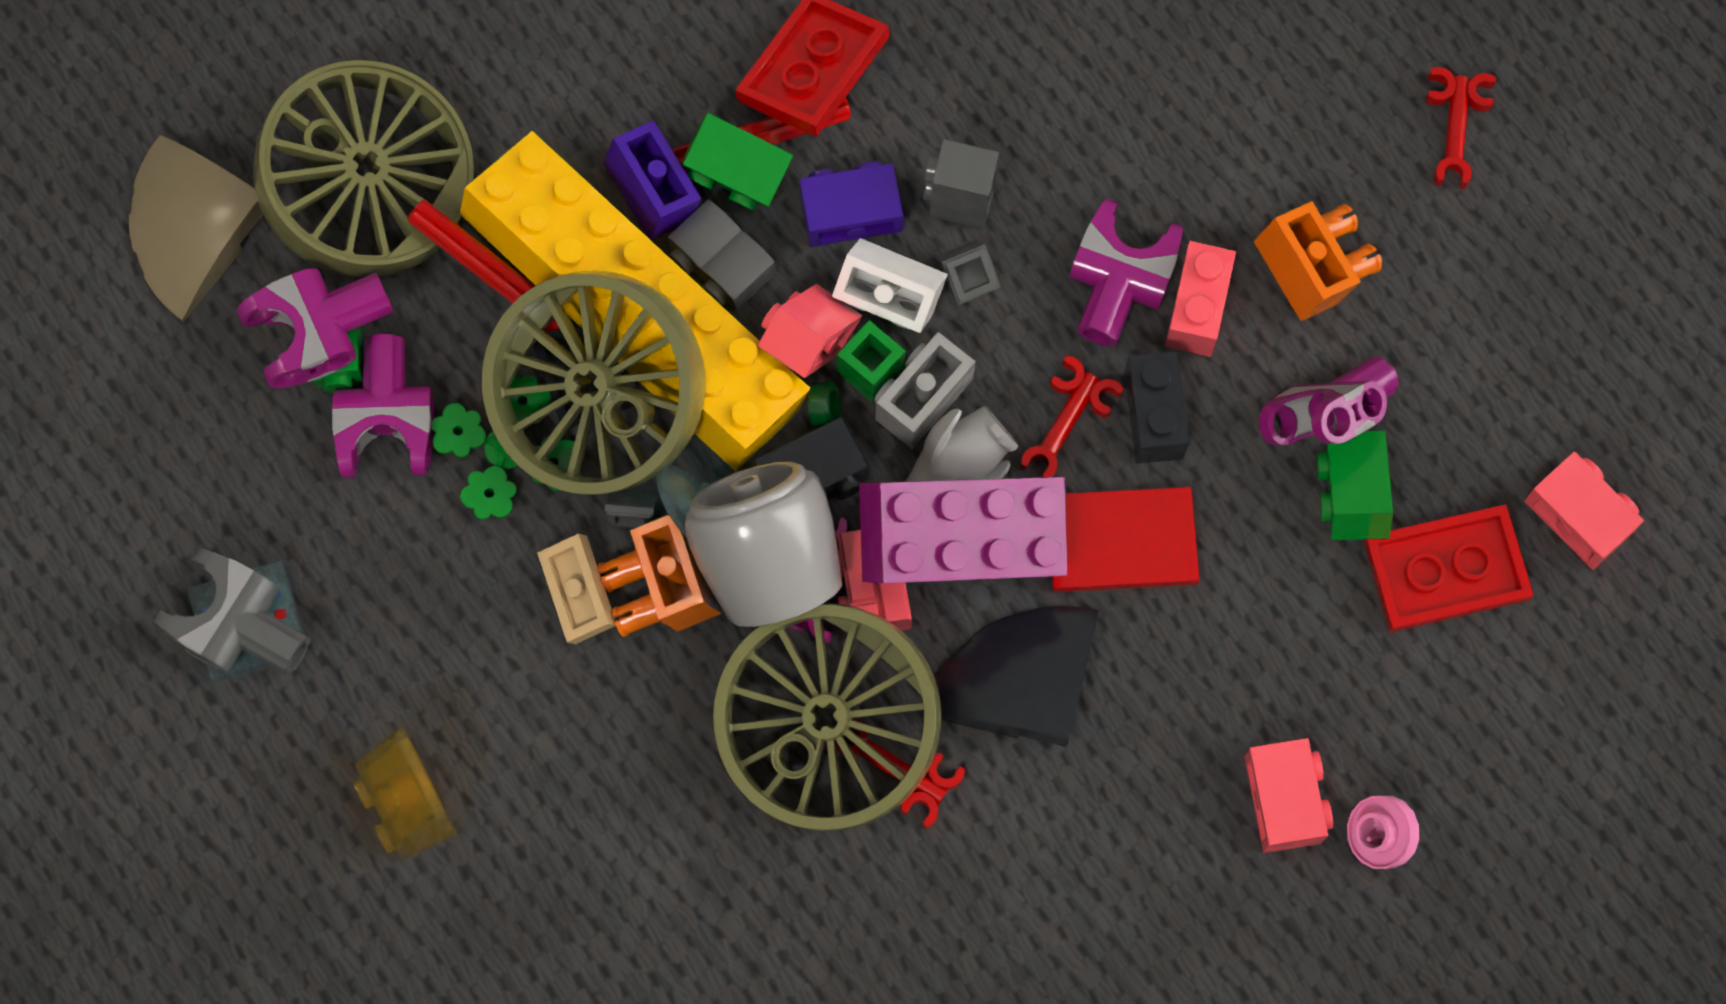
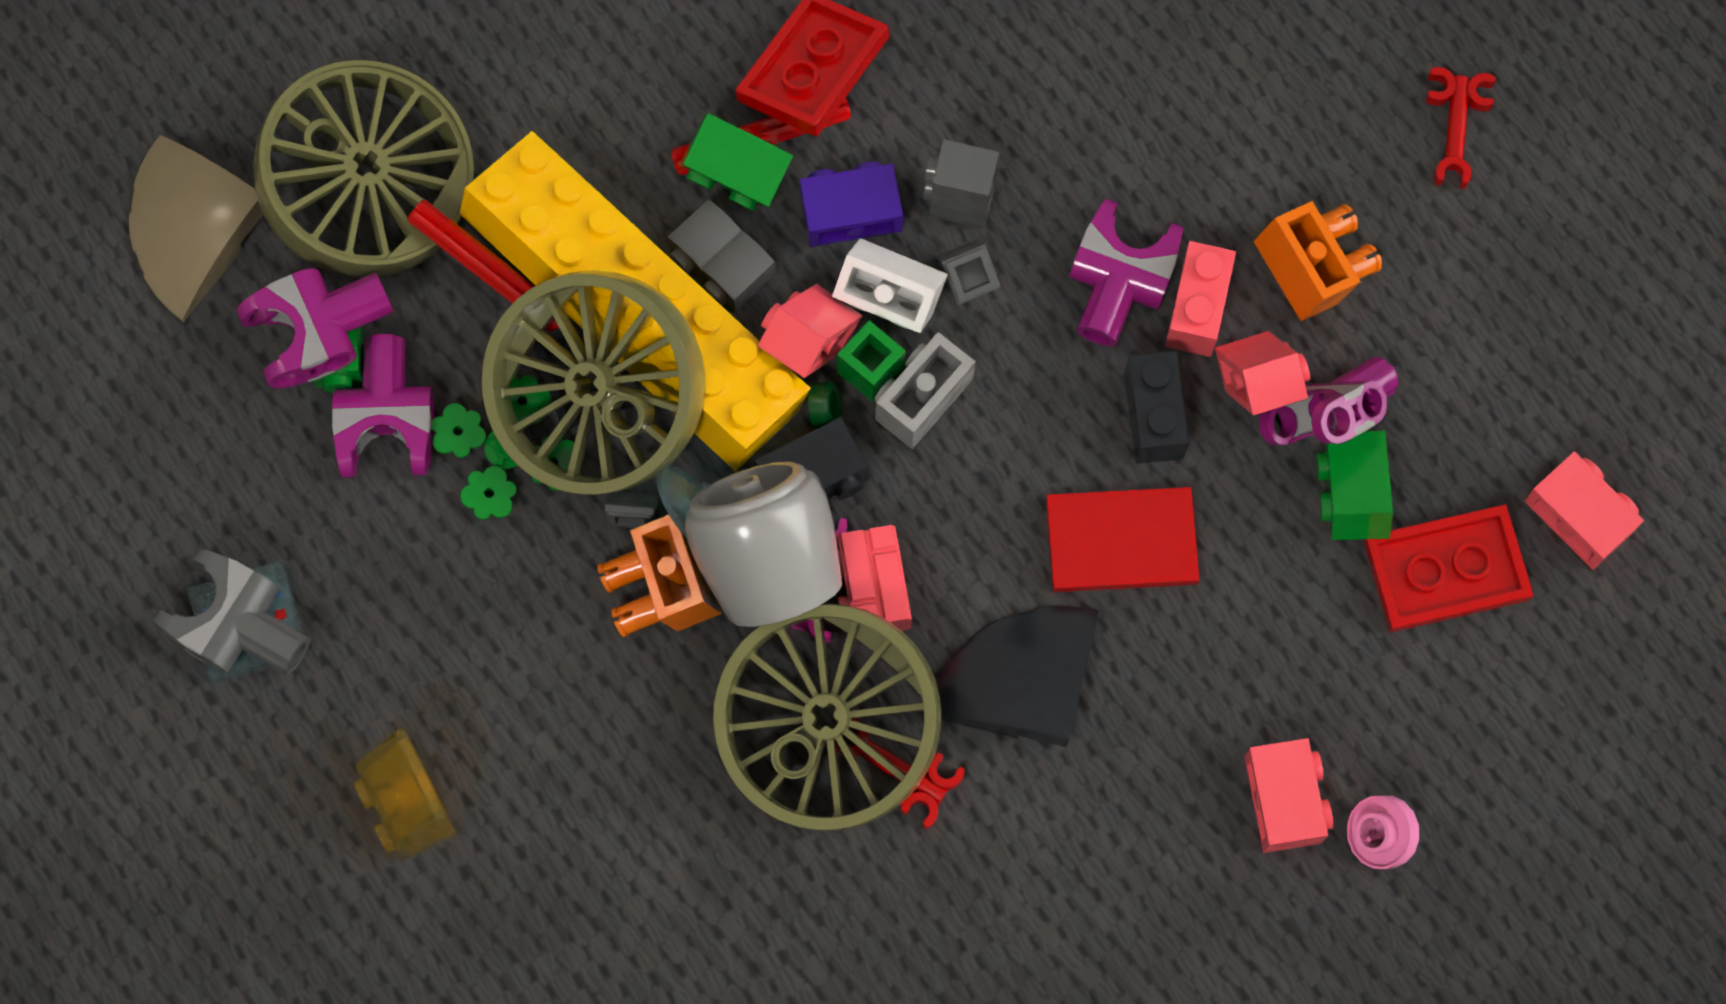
tan plate [537,534,615,644] -> none
dark purple brick [603,120,701,240] -> none
brick [859,477,1067,583] -> none
light grey animal [905,406,1018,482] -> none
red bar [1020,356,1124,477] -> none
none -> coral brick [1215,331,1310,415]

